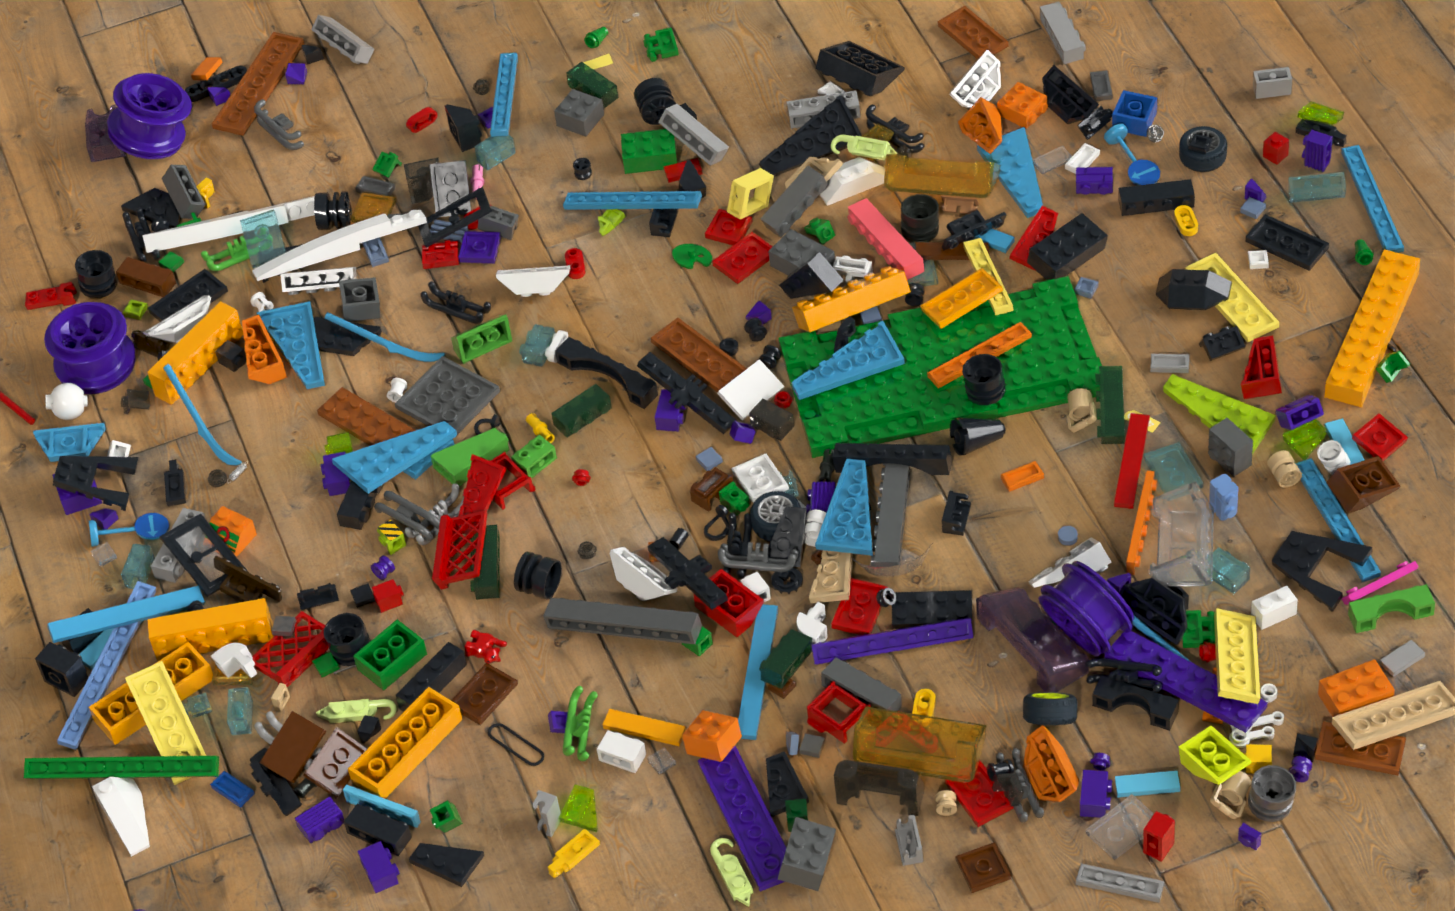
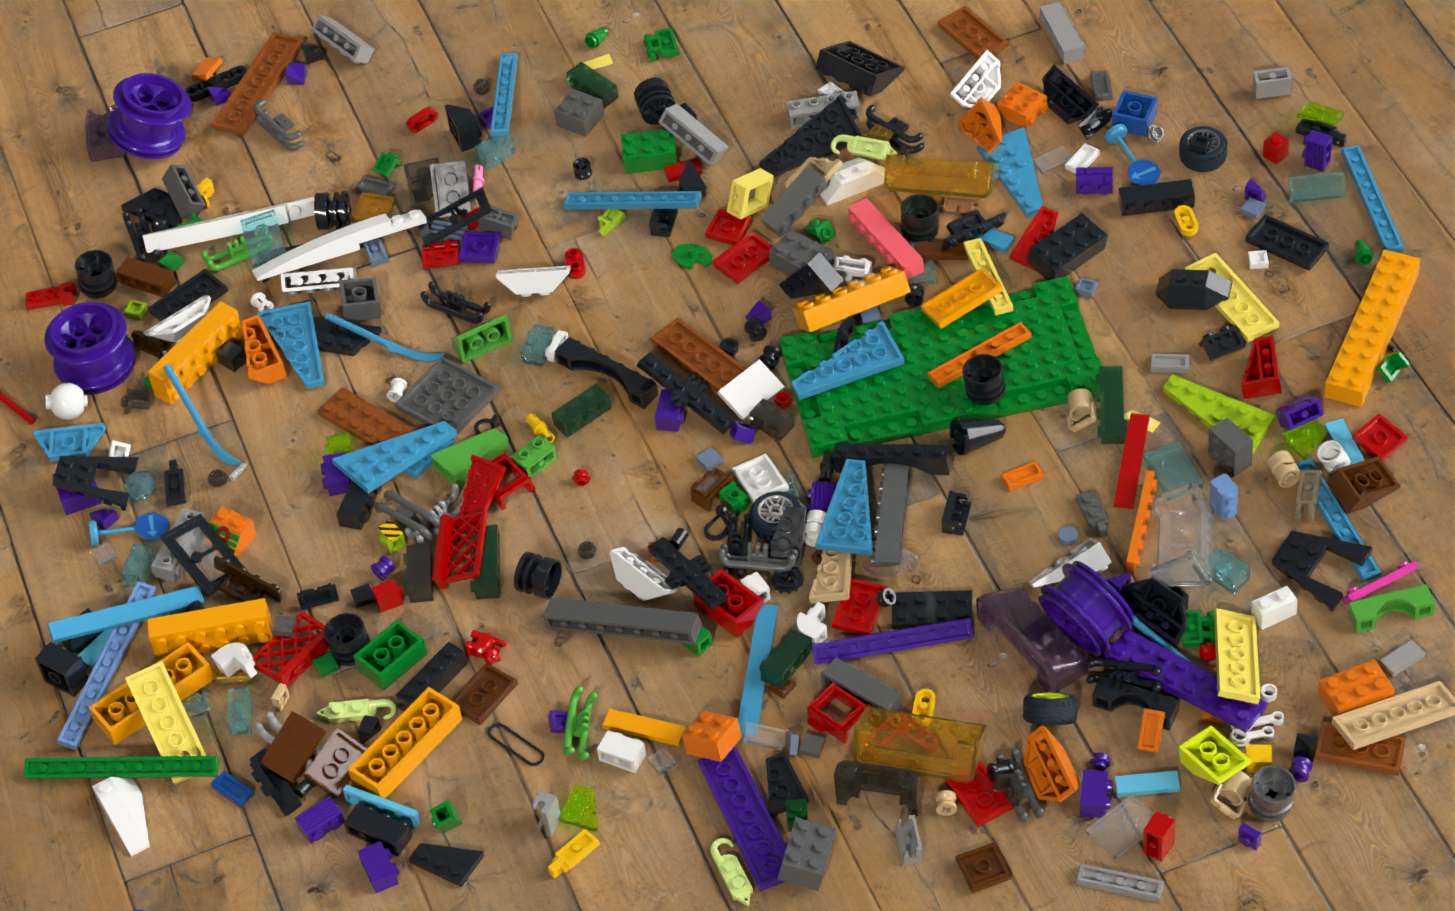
none -> clear light blue brick [124,470,156,501]
none -> clear smoke brick [403,543,434,603]
none -> clear tile [743,722,786,751]
none -> dark grey hinge [1076,490,1109,538]
none -> orange tile [1137,708,1165,753]
none -> dark tan hinge [1295,470,1322,521]

